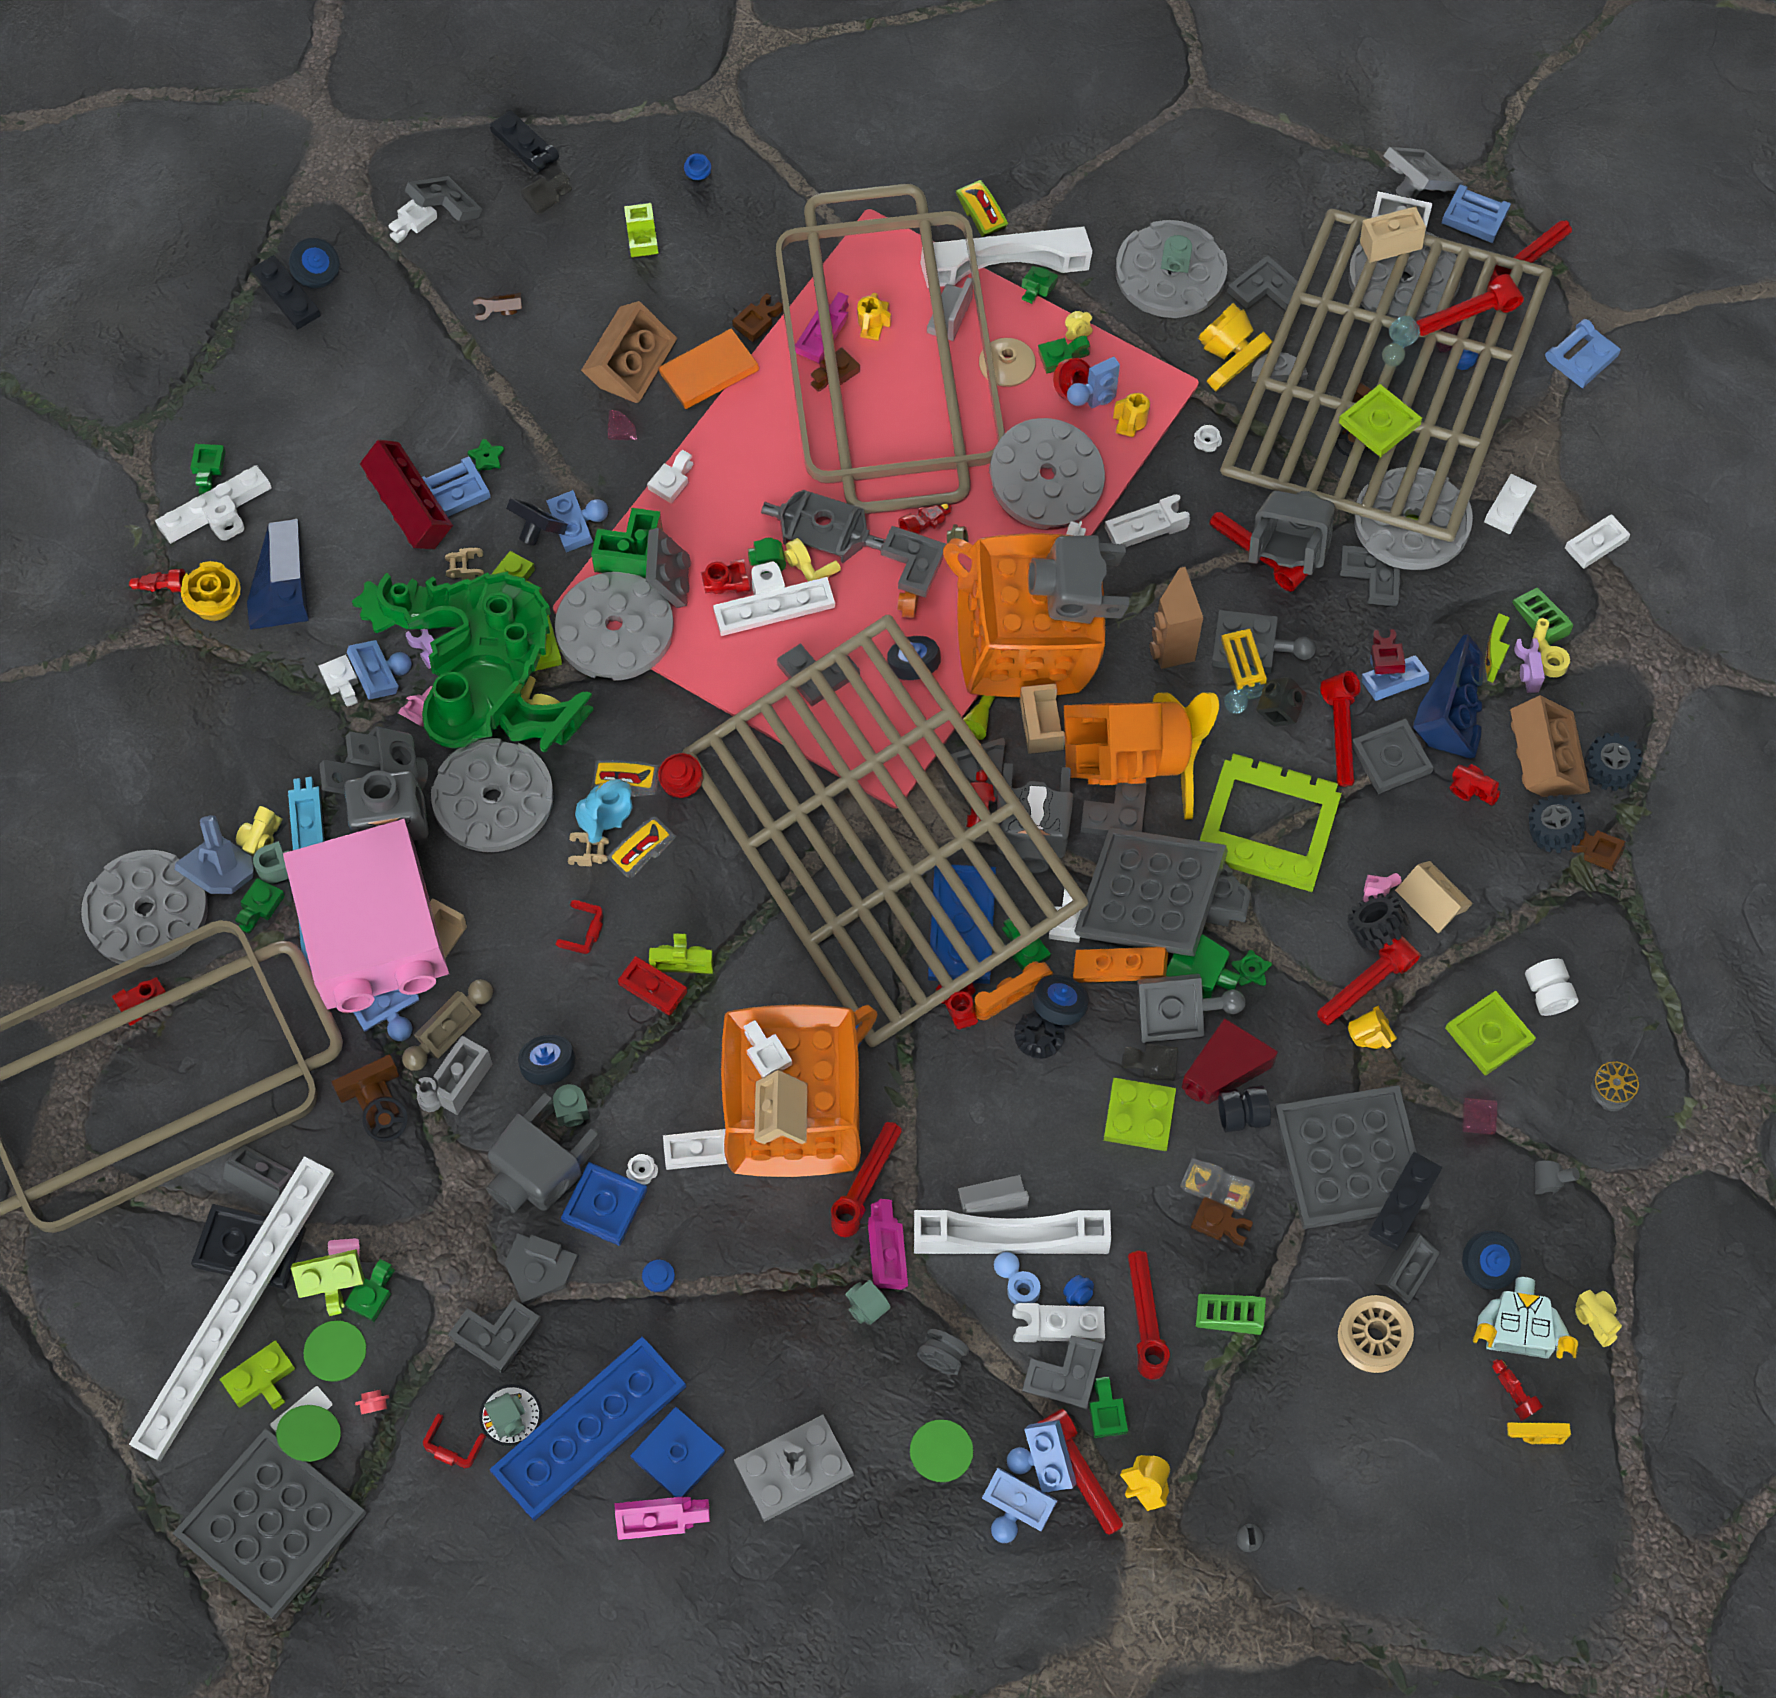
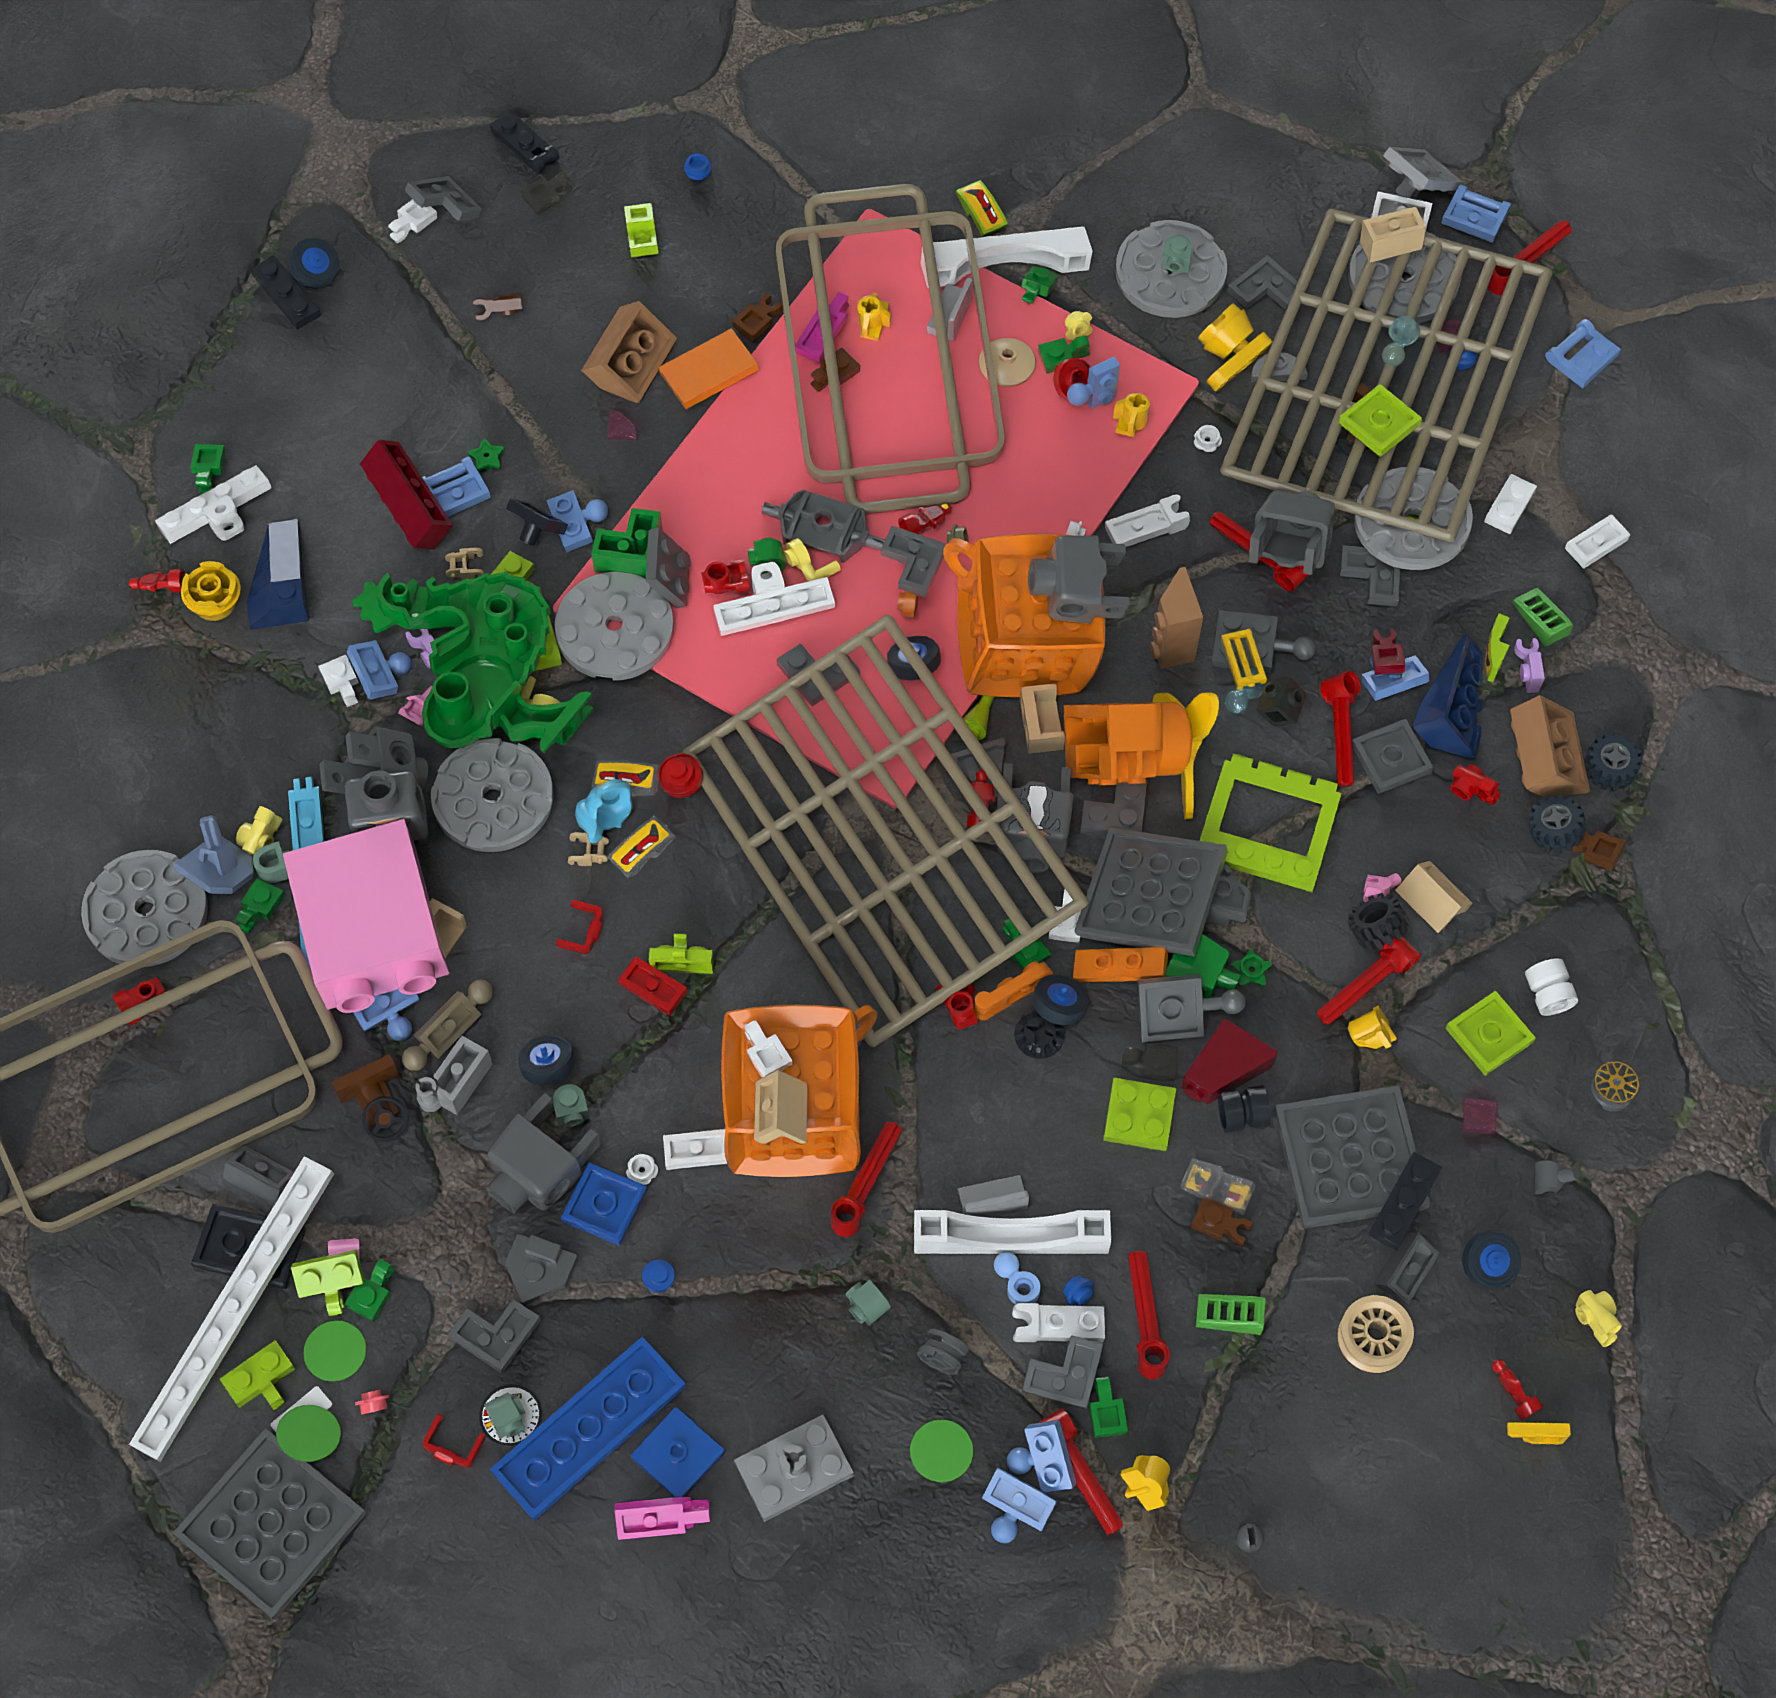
white plate [647,450,694,504] -> none
dark pink hinge [868,1199,908,1290] -> none
blue tile [928,865,996,984] -> none
light grey plate [989,418,1105,530] -> none
red axle [1415,274,1524,336] -> none
light aqua torso [1473,1277,1578,1359] -> none
light yellow plate [1532,618,1570,677] -> none

